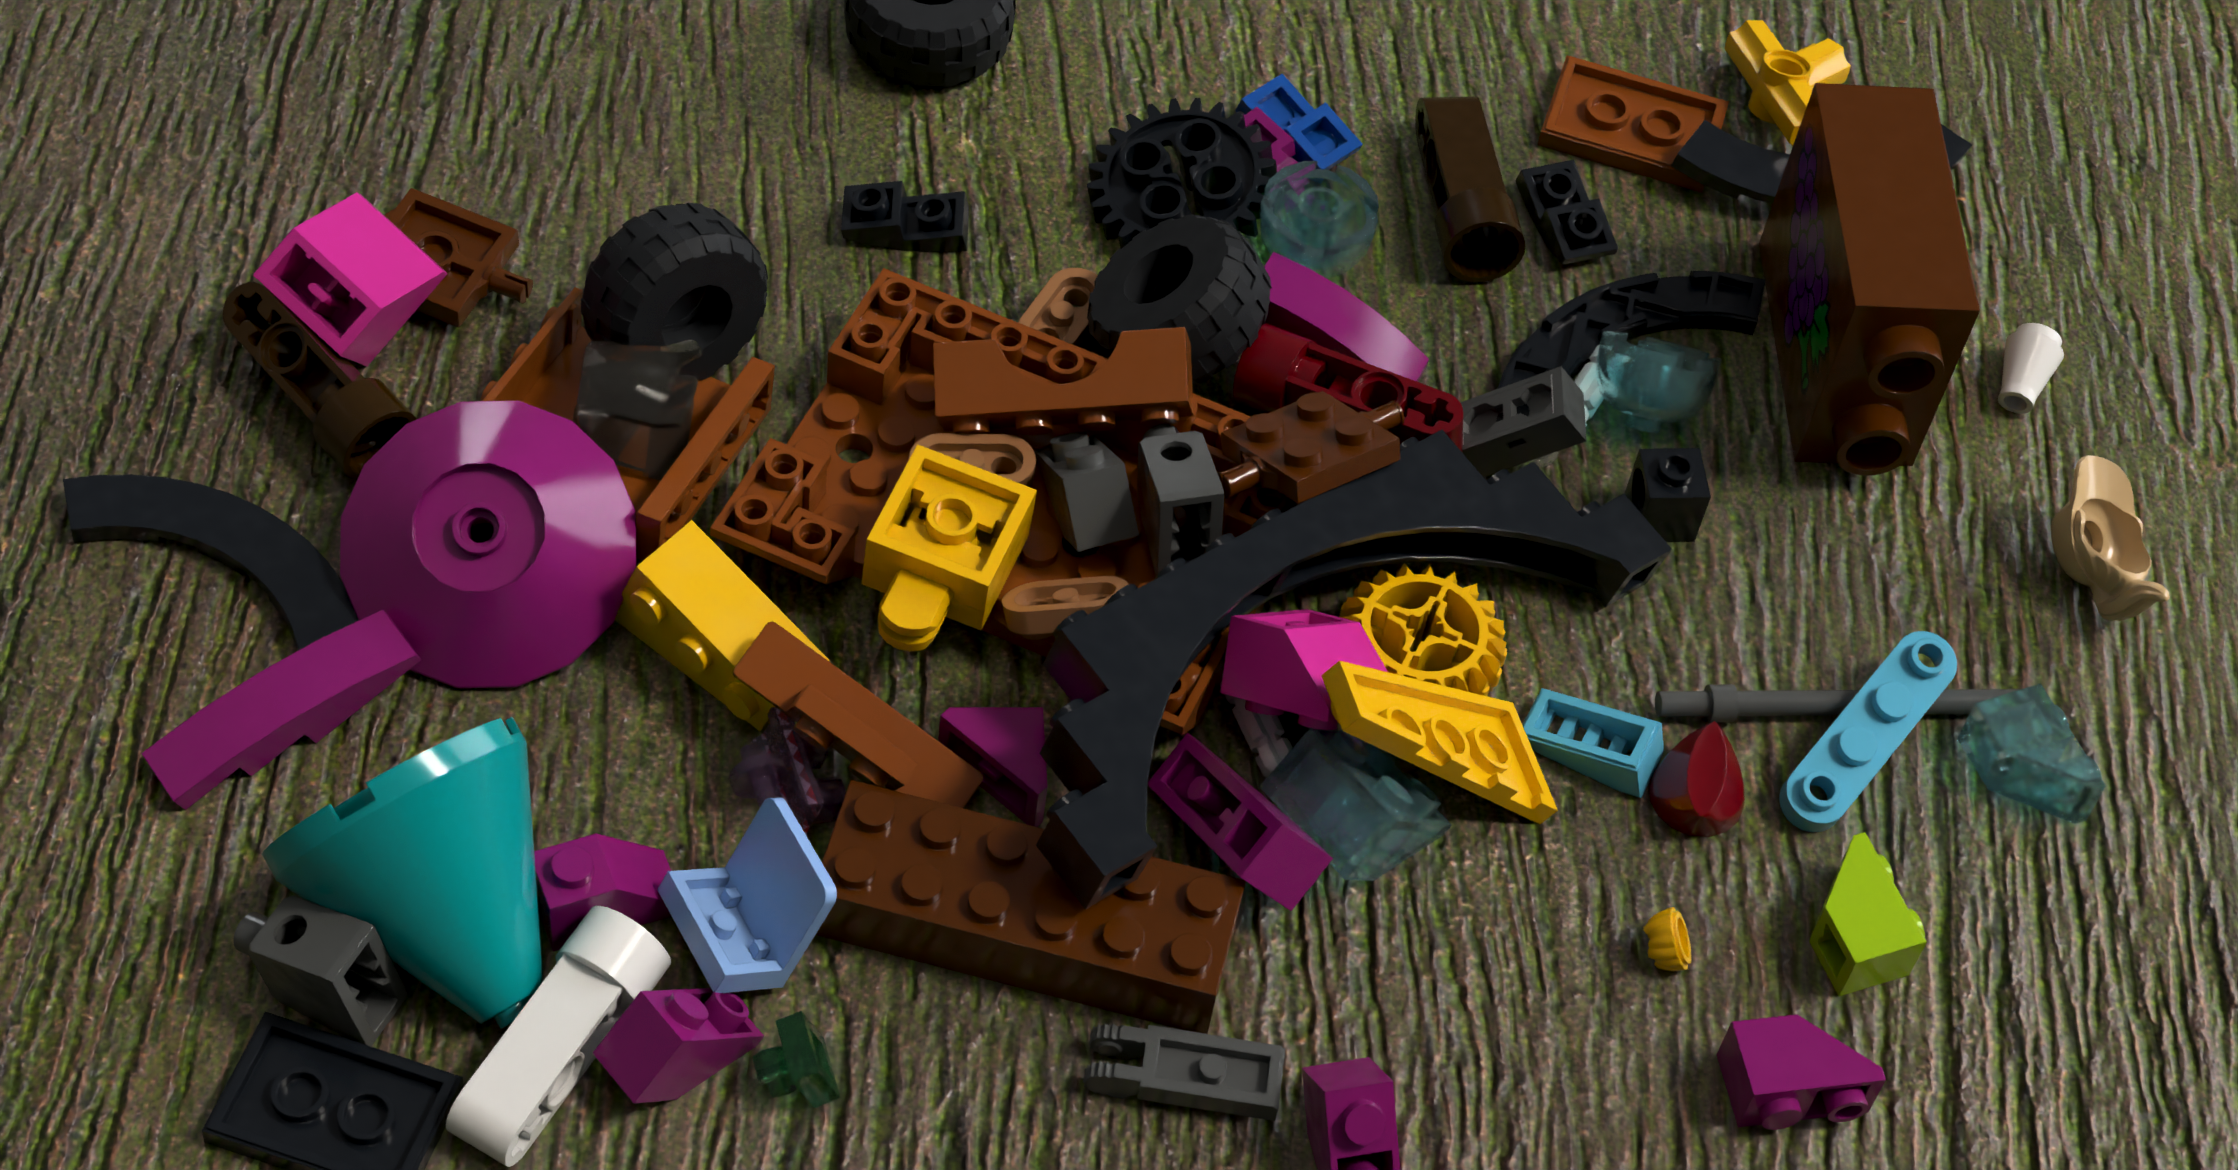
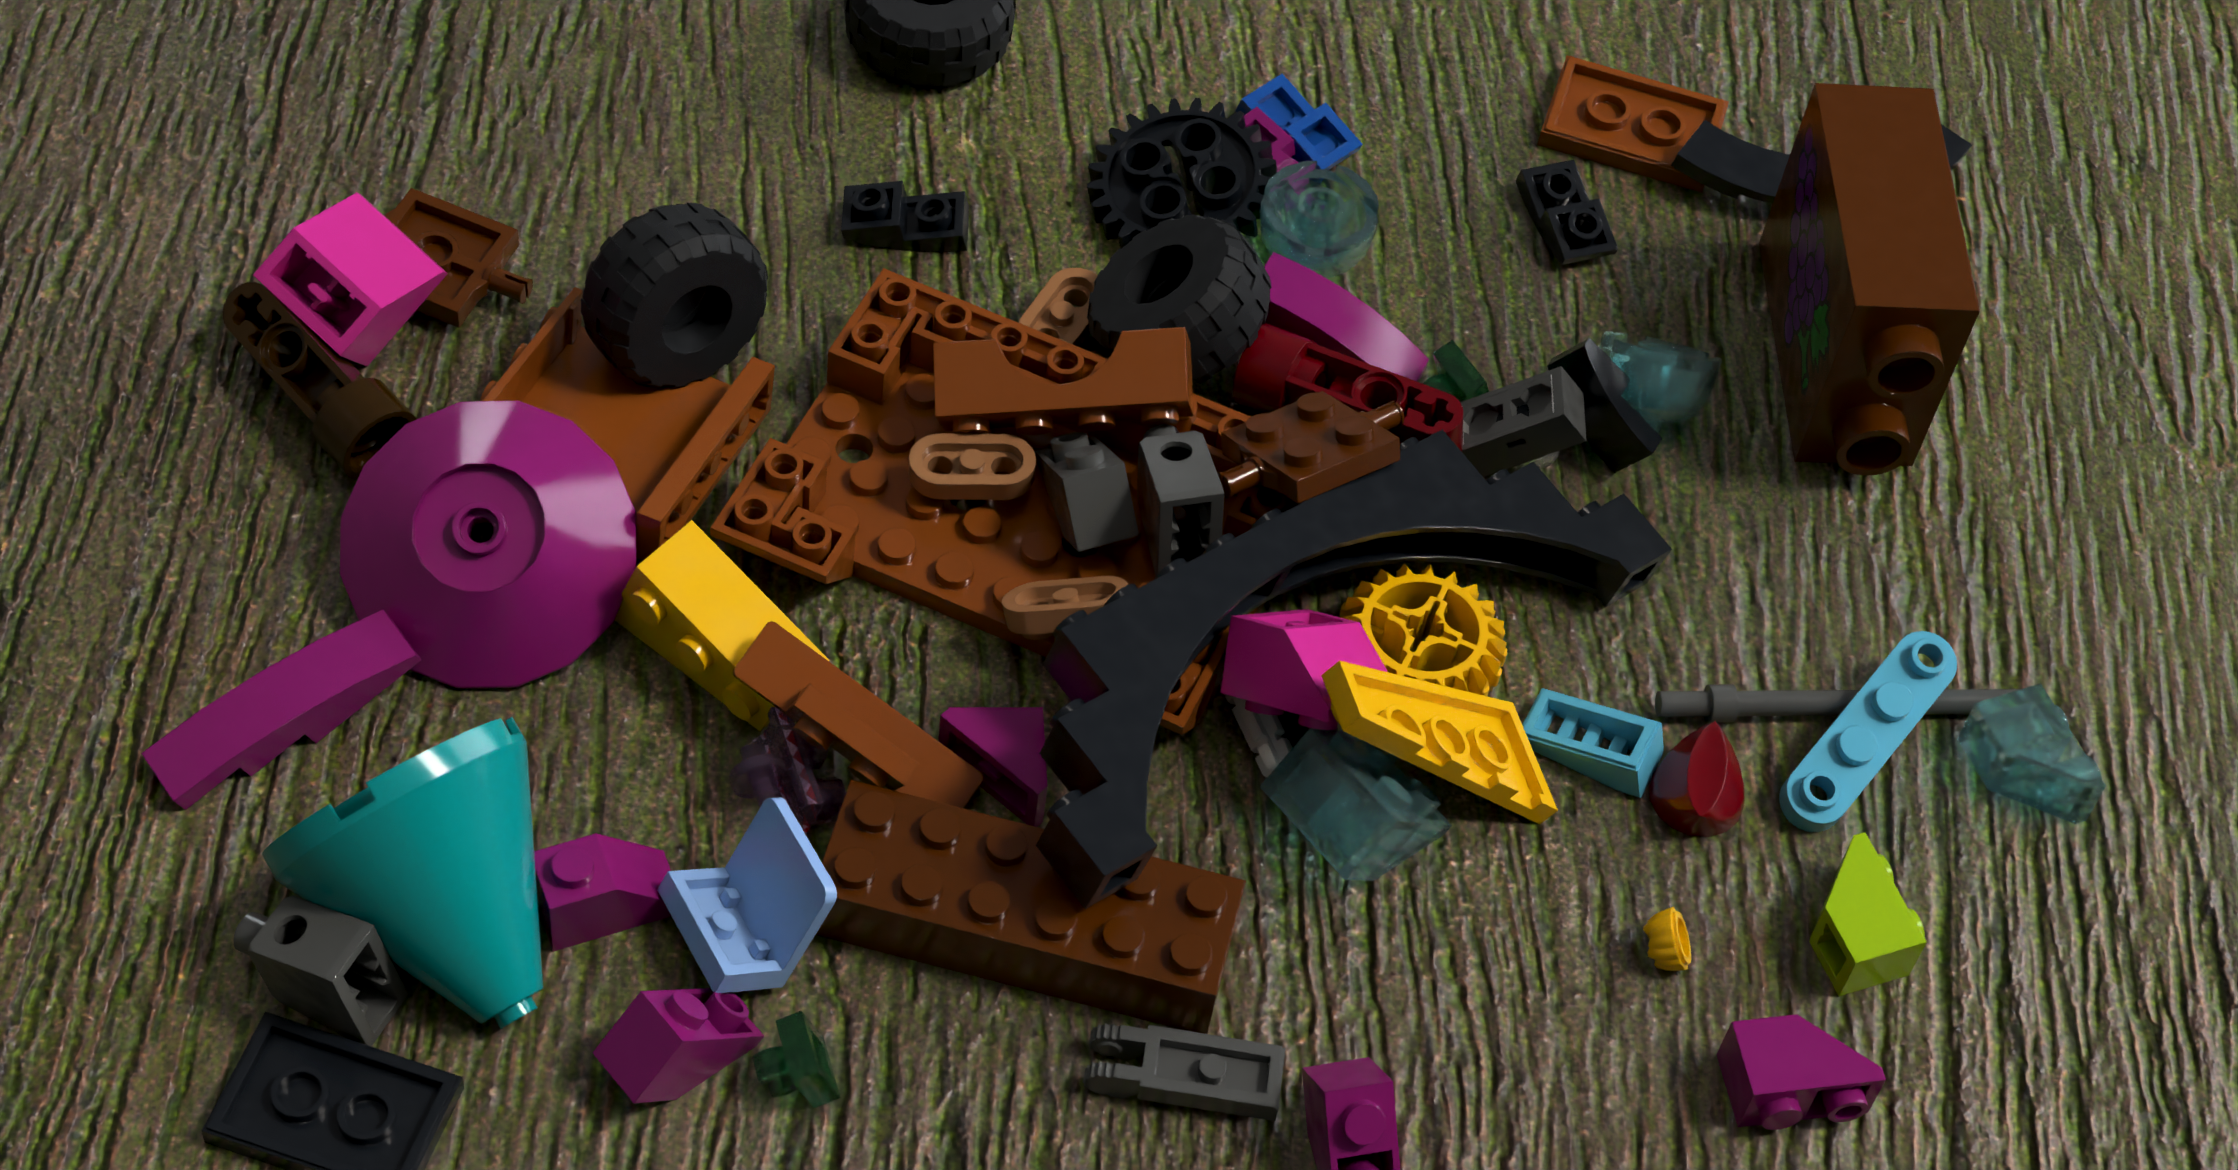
black tile [63,474,359,651] -> none
white beam [446,906,671,1167] -> none
clear smoke piece [572,339,702,481] -> none
yellow brick [861,444,1037,652] -> none
magenta slope [1147,733,1333,911] -> none
dark brown beam [1415,96,1526,282] -> none
black tile [1498,271,1766,389] -> none
black brick [1624,448,1711,542] -> none
yellow piece [1724,20,1851,147] -> none
white cone [1998,323,2064,414] -> none
tan hair [2051,455,2170,621] -> none
none -> clear green tile [1422,340,1489,402]
none -> black slope [1547,338,1662,473]

